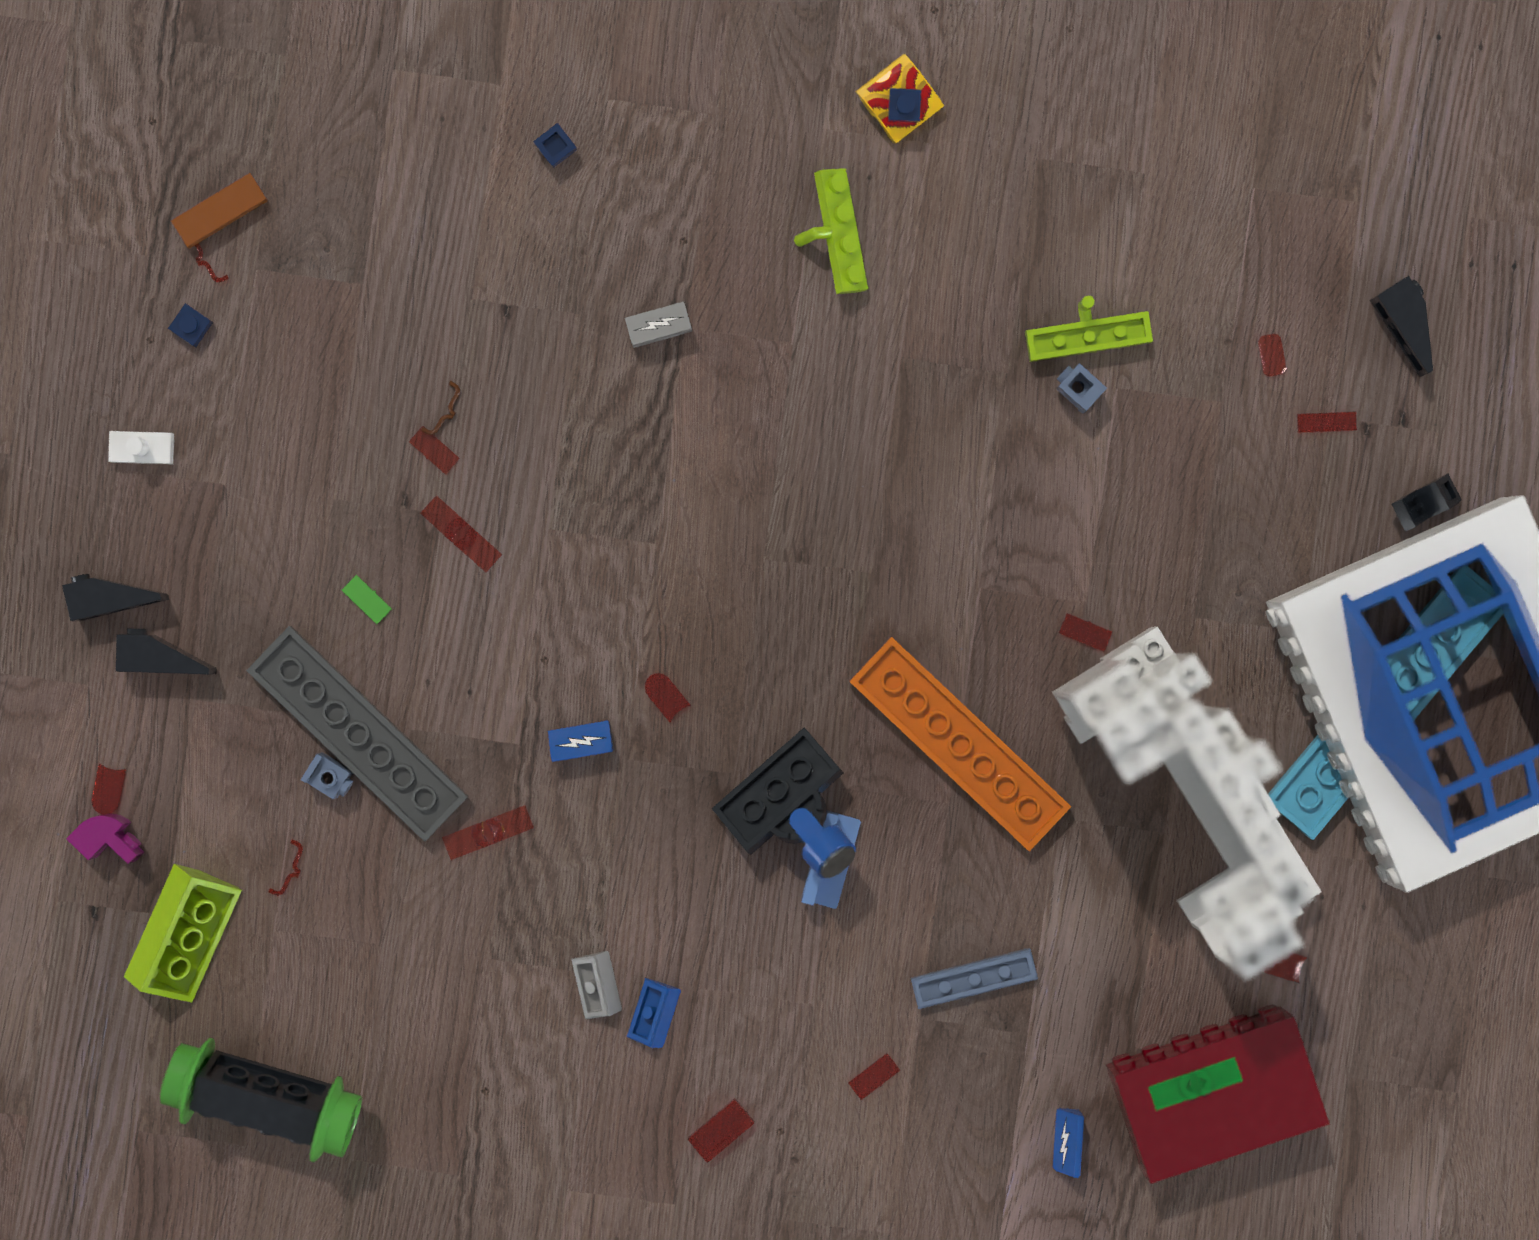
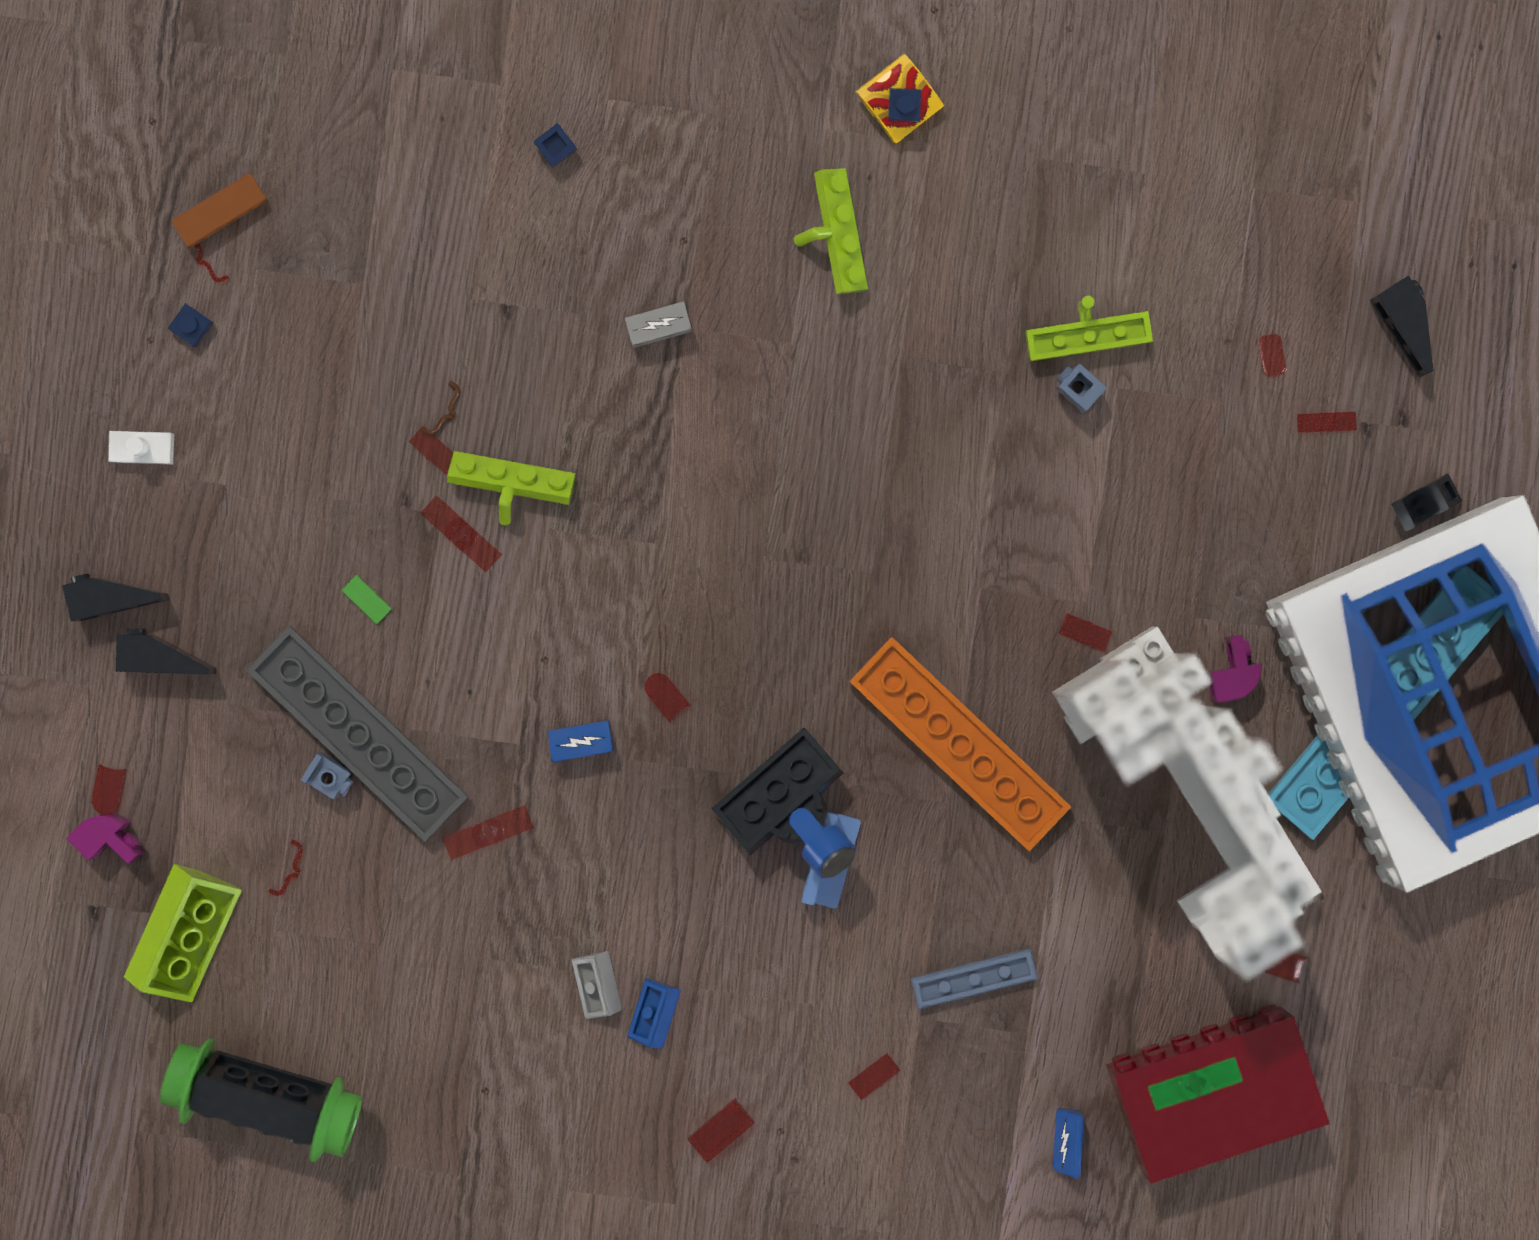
none -> lime plate [447,451,575,525]
none -> magenta brick [1206,635,1261,703]

